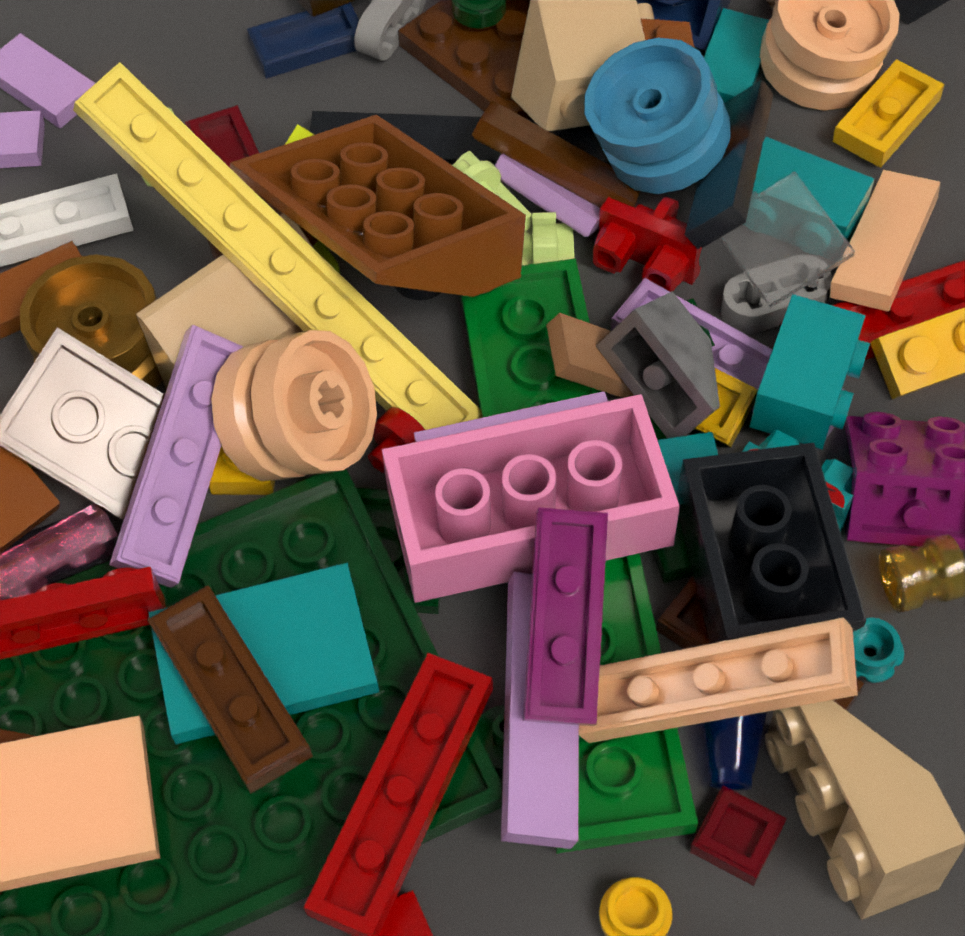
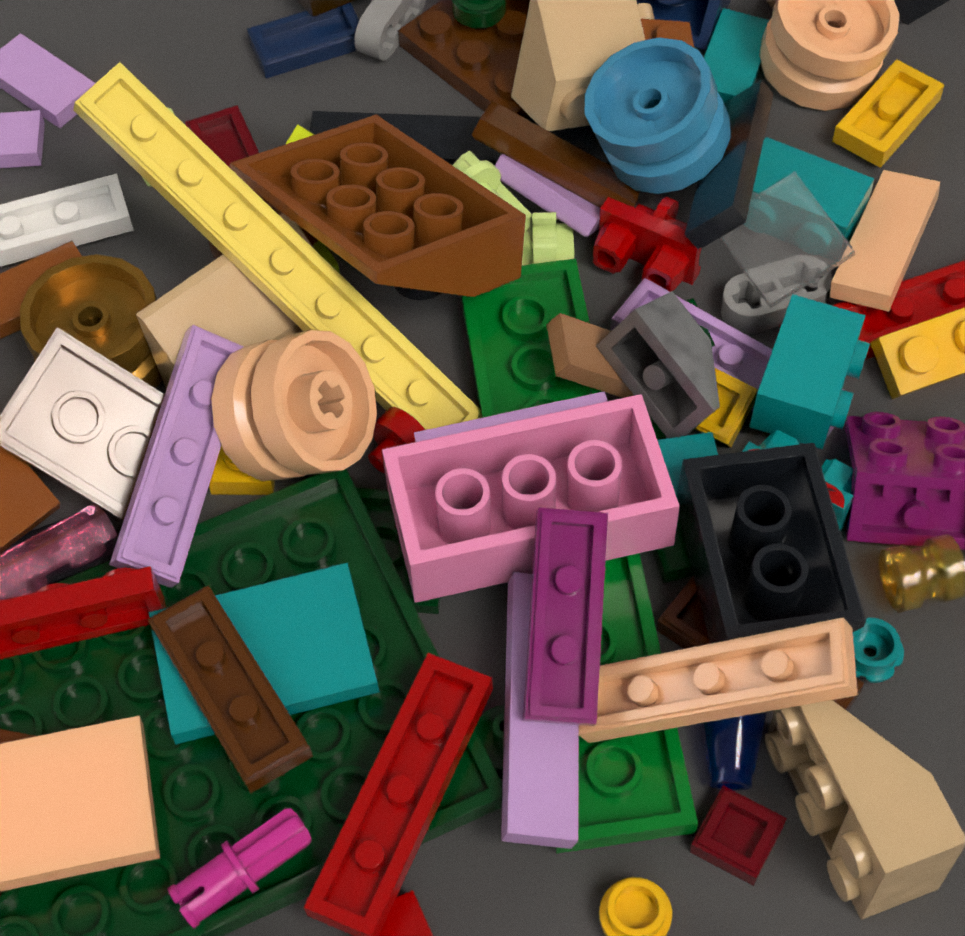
none -> dark pink axle [167,808,312,929]

